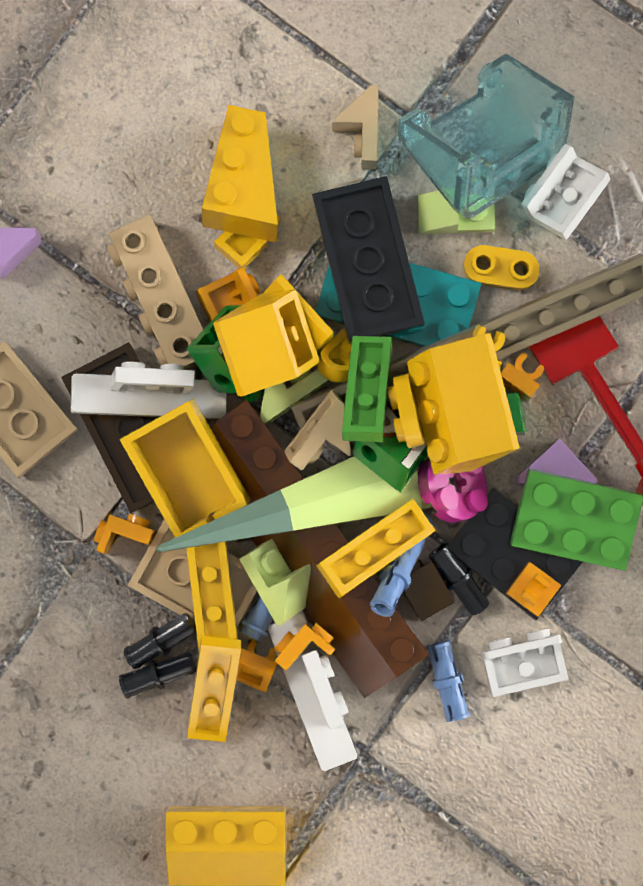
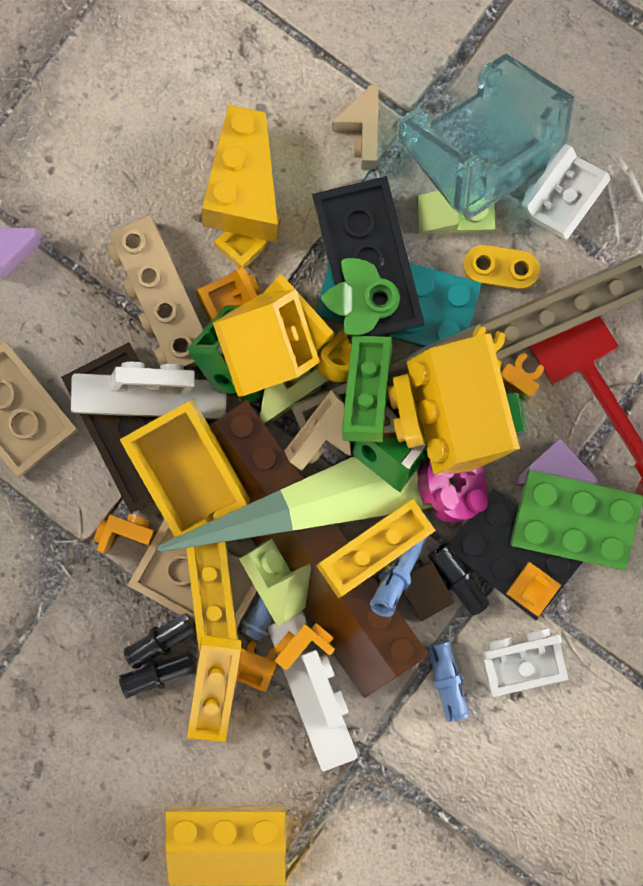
none -> bright green plate [321,258,400,336]

